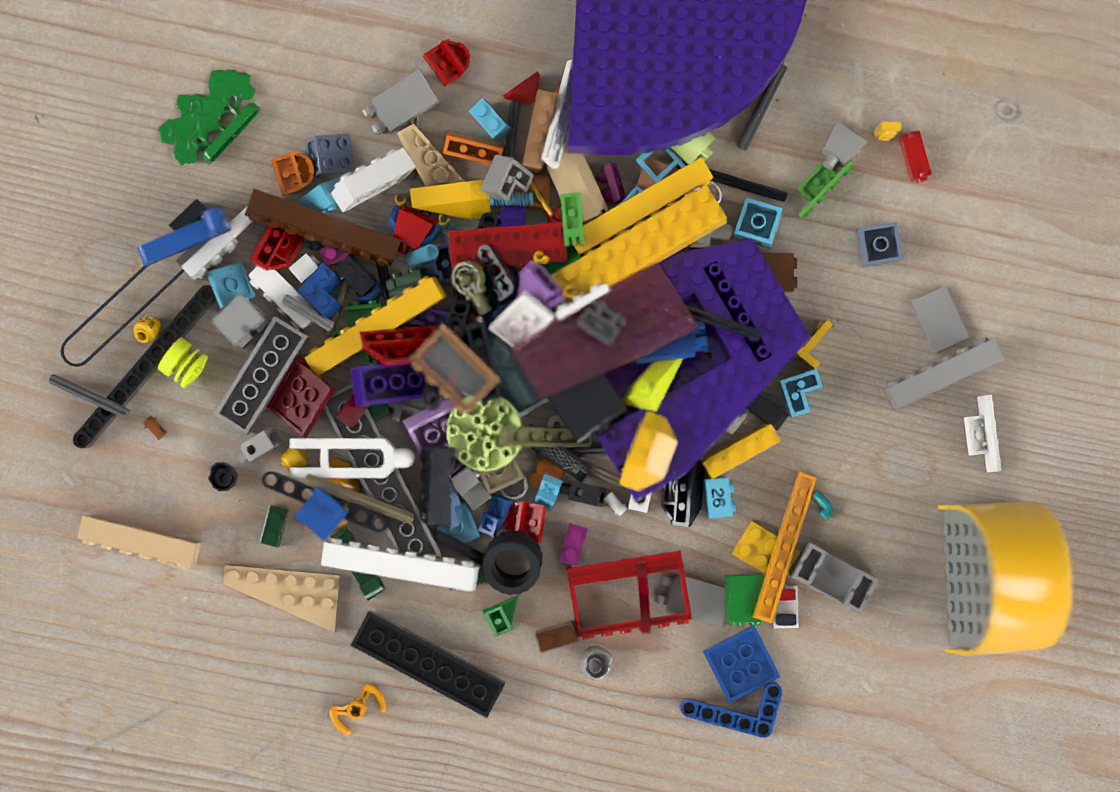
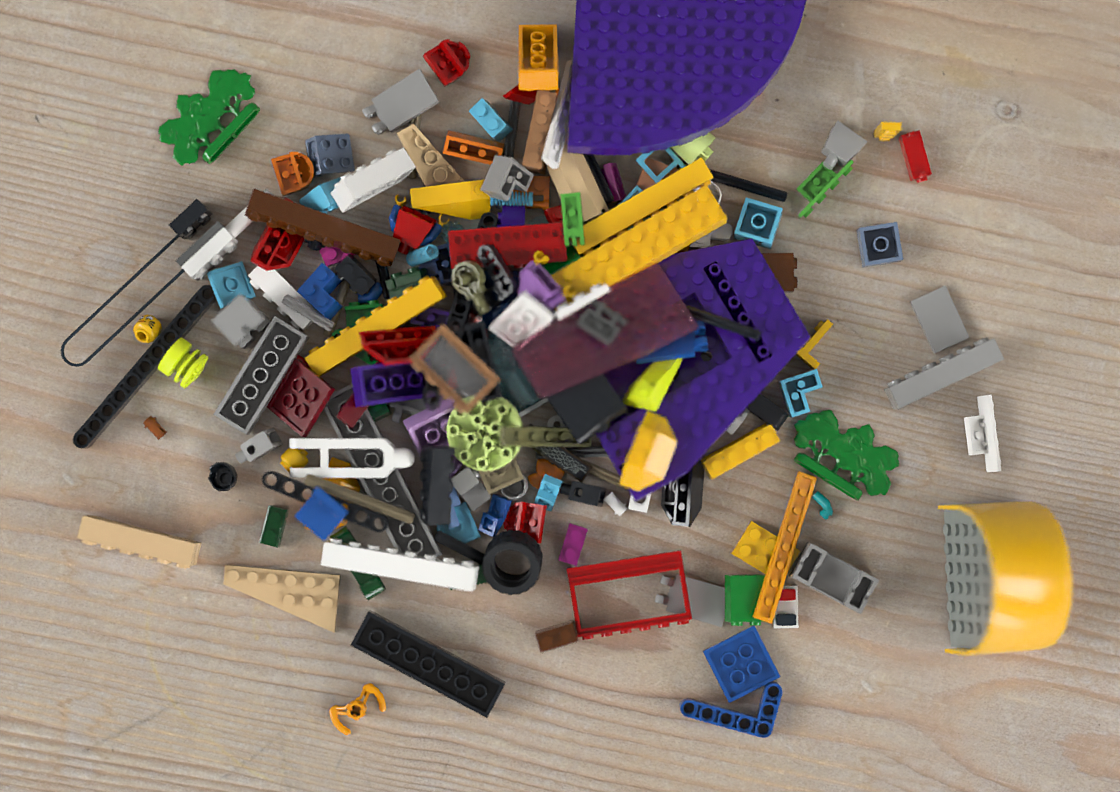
dark grey axle [49,374,130,419] -> none
blue beam [137,207,232,266] -> none
white brick [289,254,320,284] -> none
green slope [483,595,519,637] -> none
yellow axle [517,161,554,217] -> none
light grey hair [578,646,612,681] -> none
dark red beam [636,561,651,634] -> none
medium azure brick [704,478,736,519] -> none
dark grey axle [737,64,787,151] -> none
none -> light orange brick [519,24,558,91]
none -> black axle [583,154,614,204]
none -> green plant [794,410,899,501]

